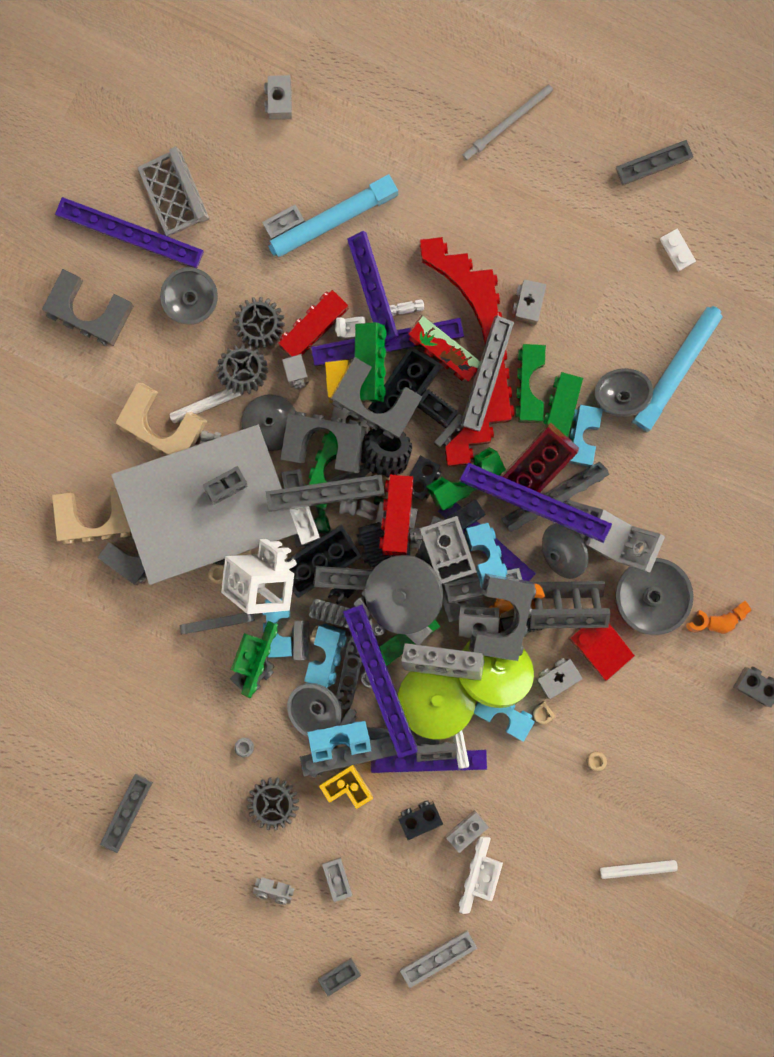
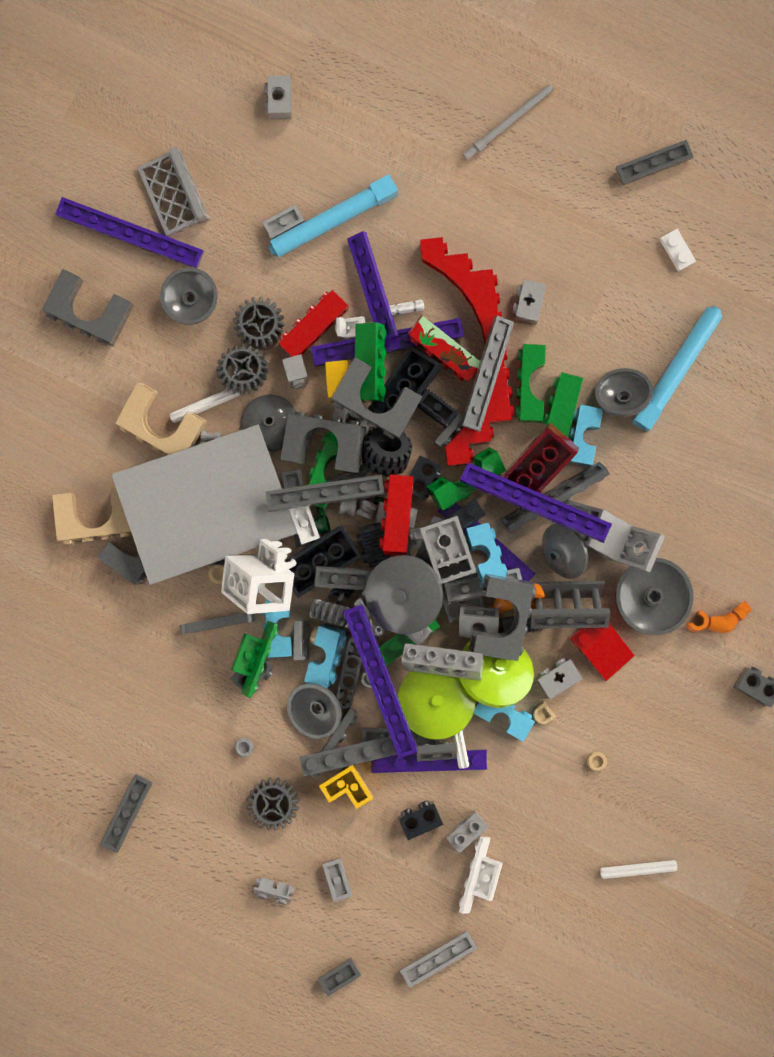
dark grey brick [203,466,248,505] -> none
medium azure arch [307,721,371,763] -> none

